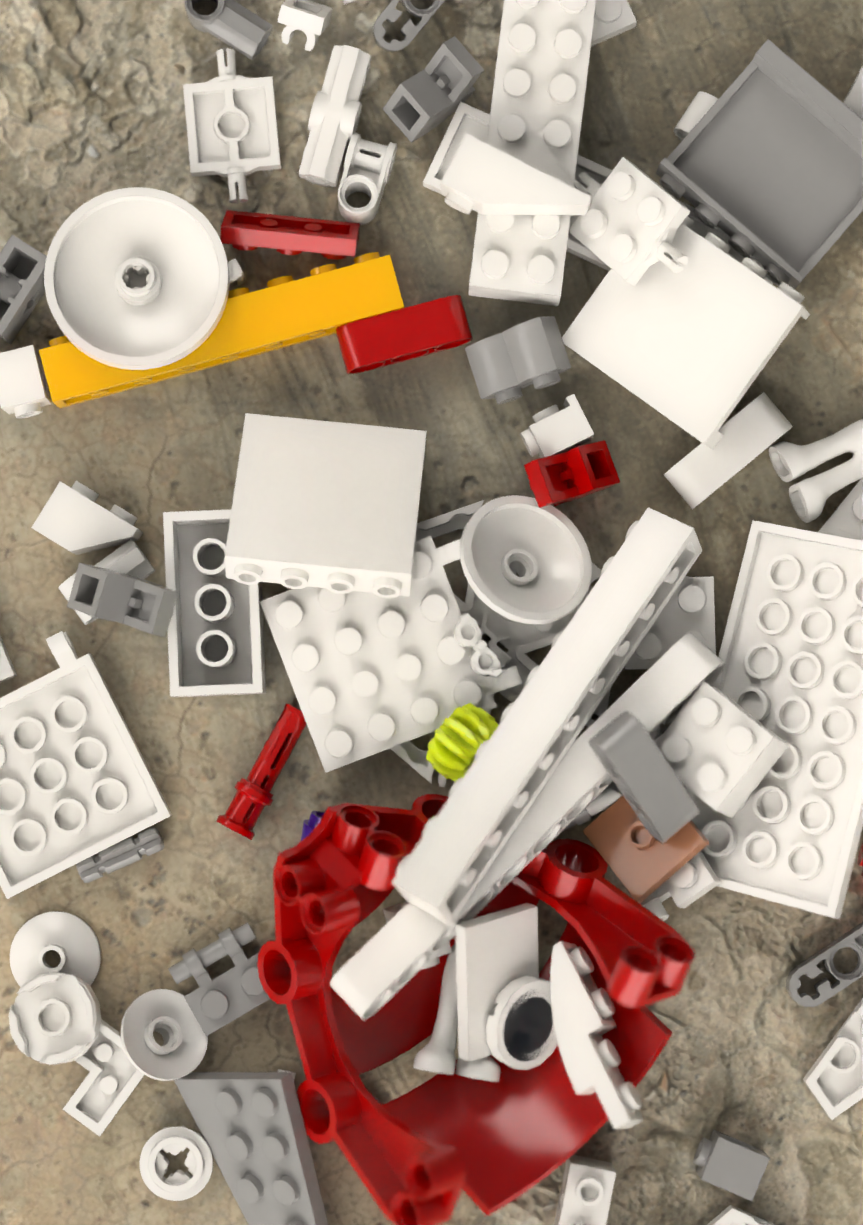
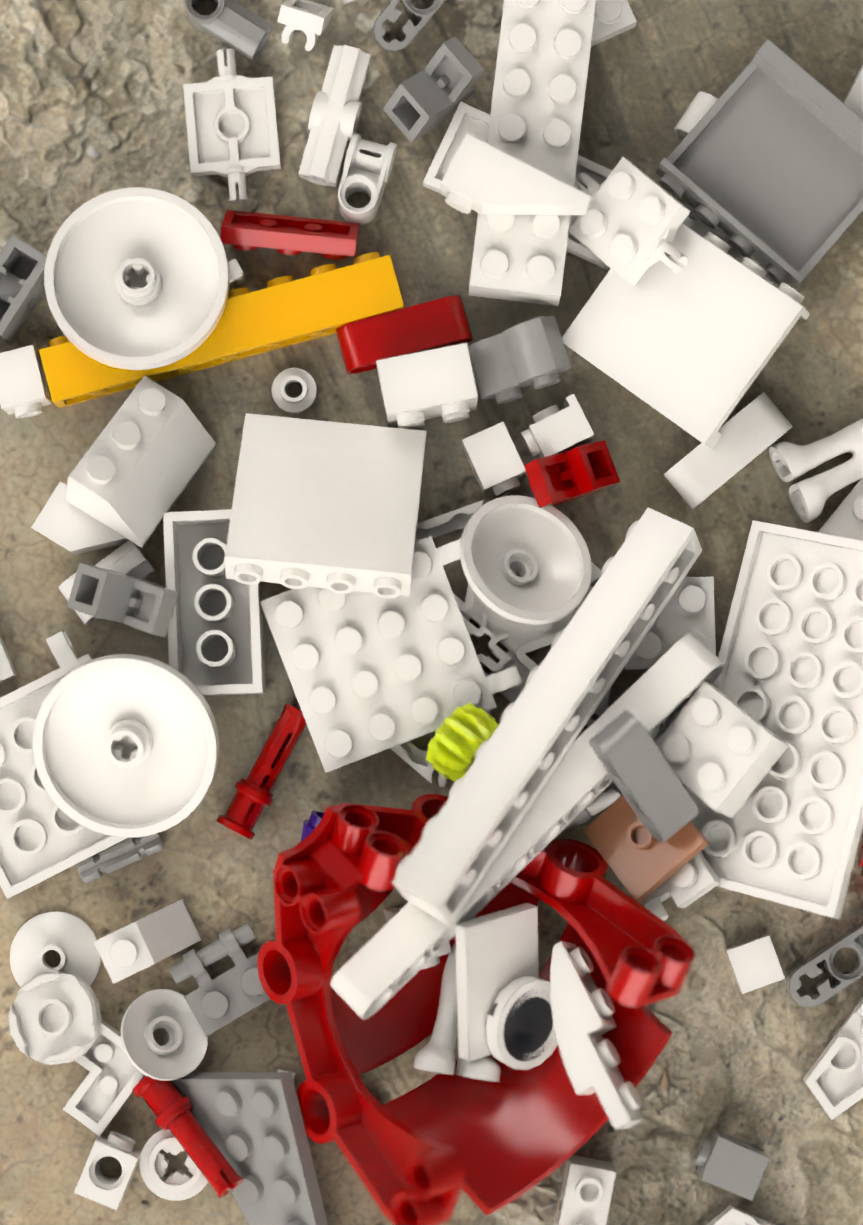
white piece [454,613,503,677] -> none
none -> white dish [33,654,219,838]
none -> white slope [65,375,216,548]
none -> white brick [74,1131,142,1210]
none -> white slope [94,899,202,984]
none -> red pin [132,1076,243,1199]
none -> white plate [272,368,317,413]
none -> white brick [376,343,478,430]
none -> white brick [461,421,526,497]
none -> white tile [725,934,785,994]

